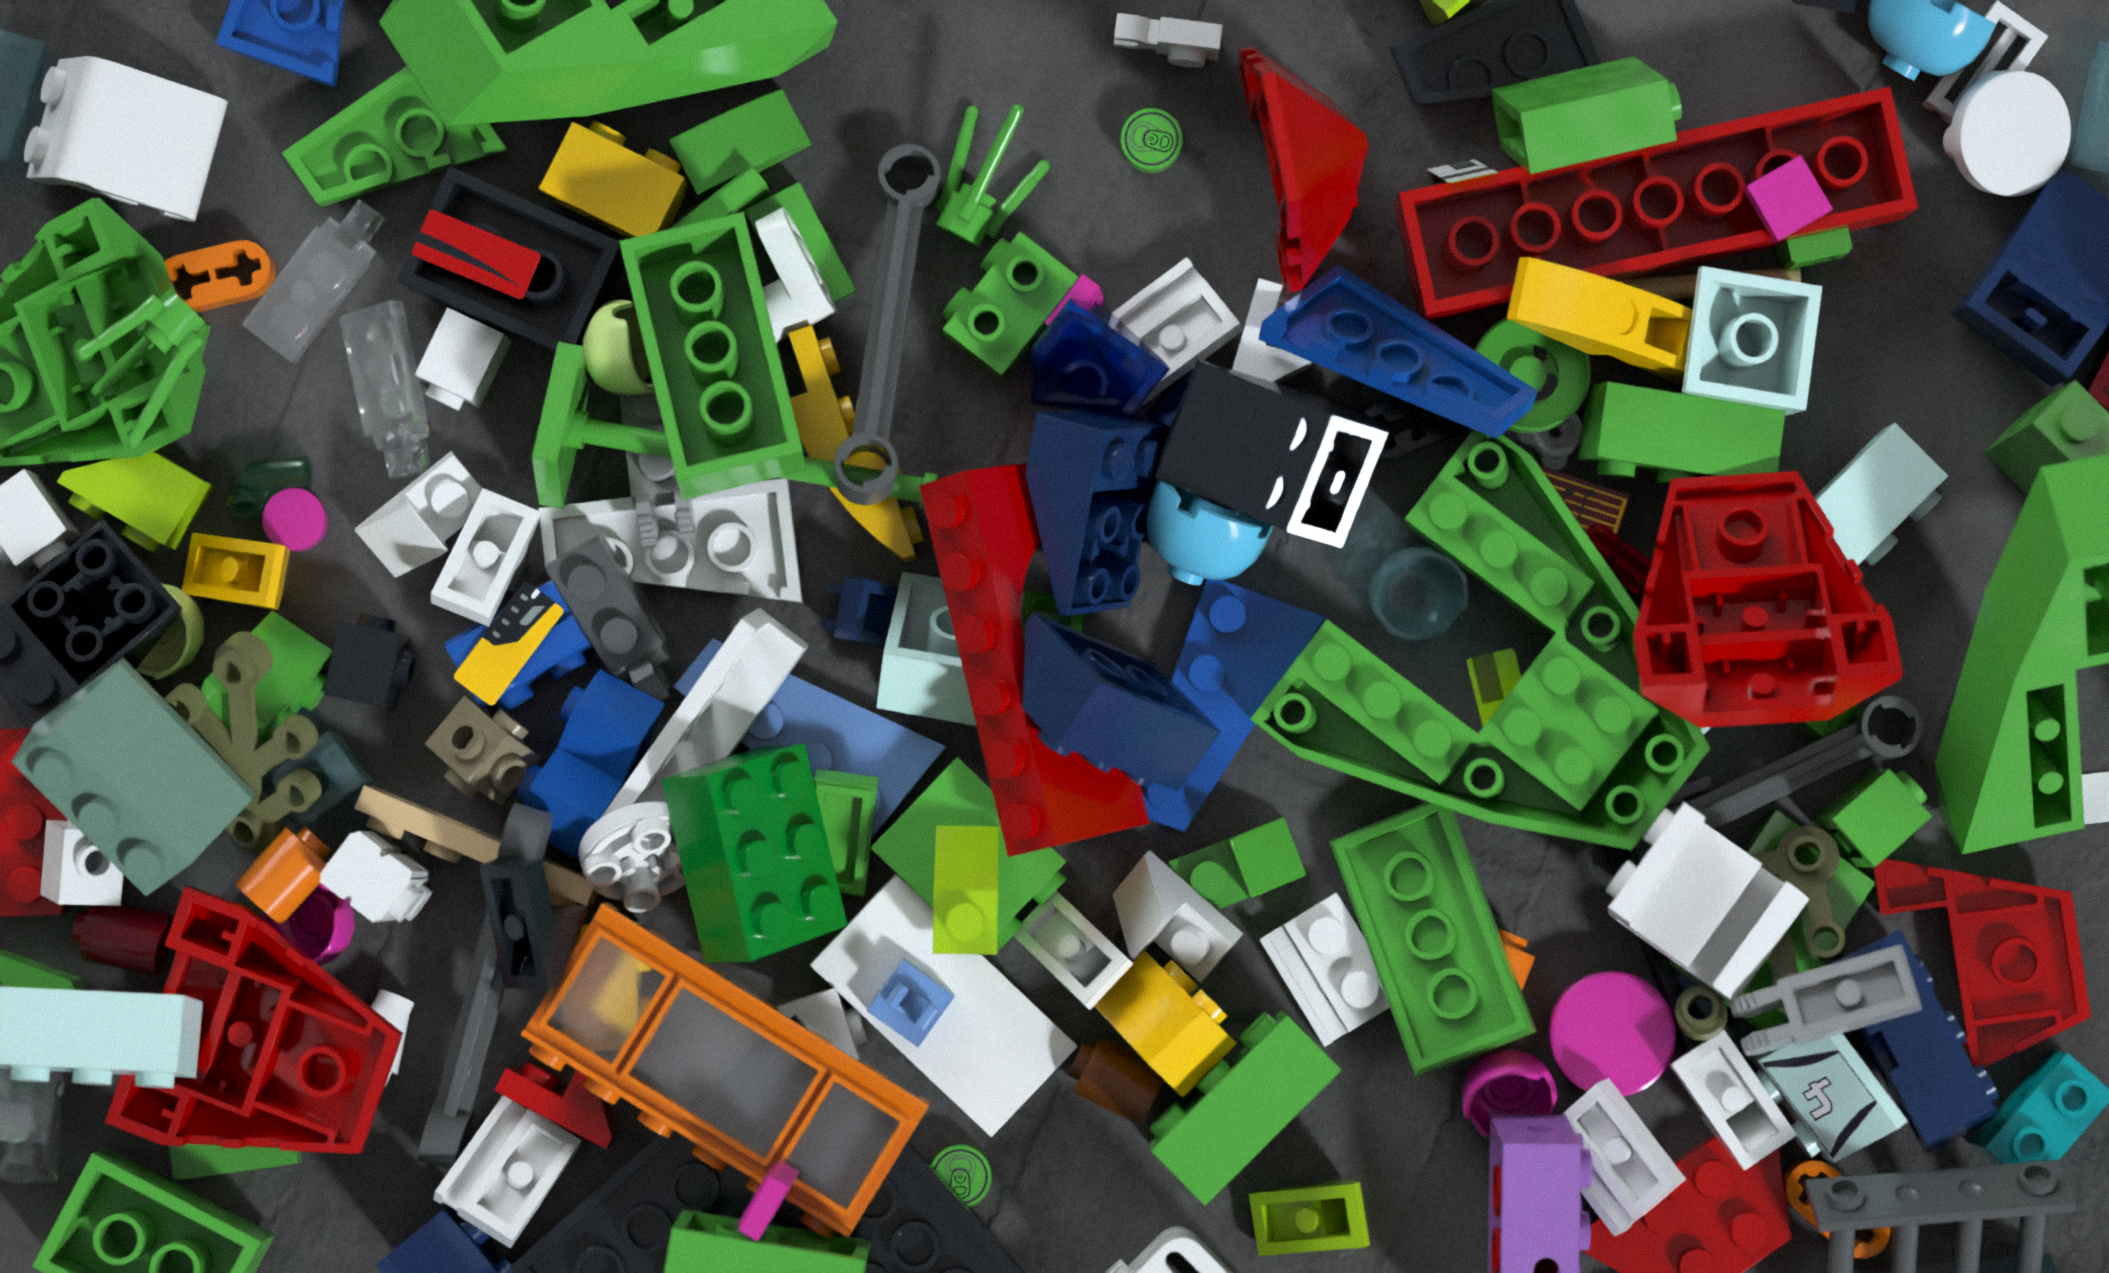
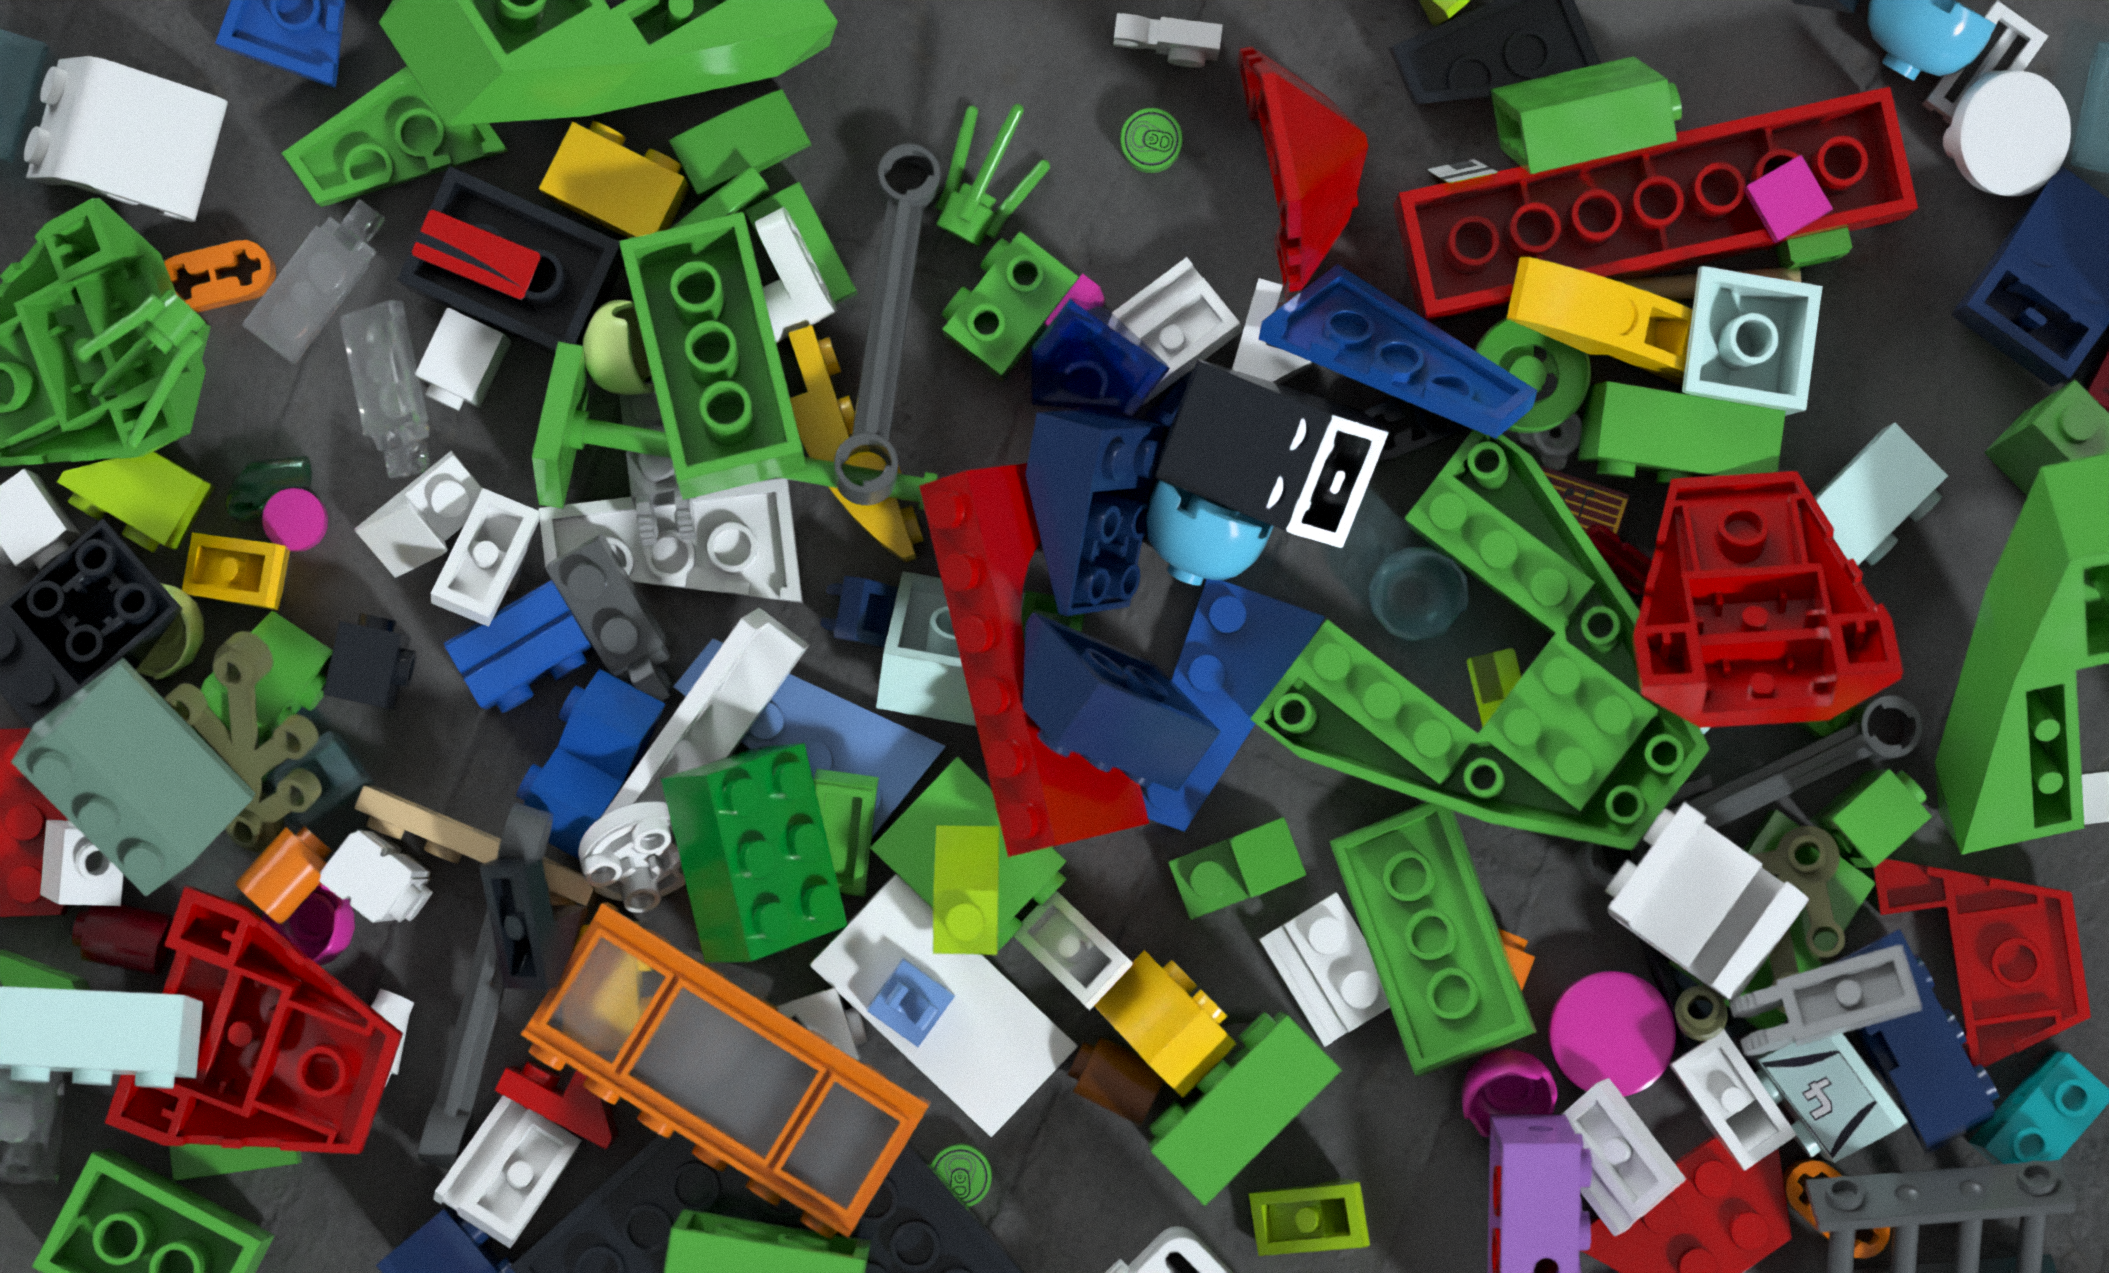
dark tan brick [425,695,541,805] -> none
yellow sticker [454,582,563,705] -> none
dark pink tile [738,1160,800,1242] -> none
white slope [1112,850,1243,983] -> none

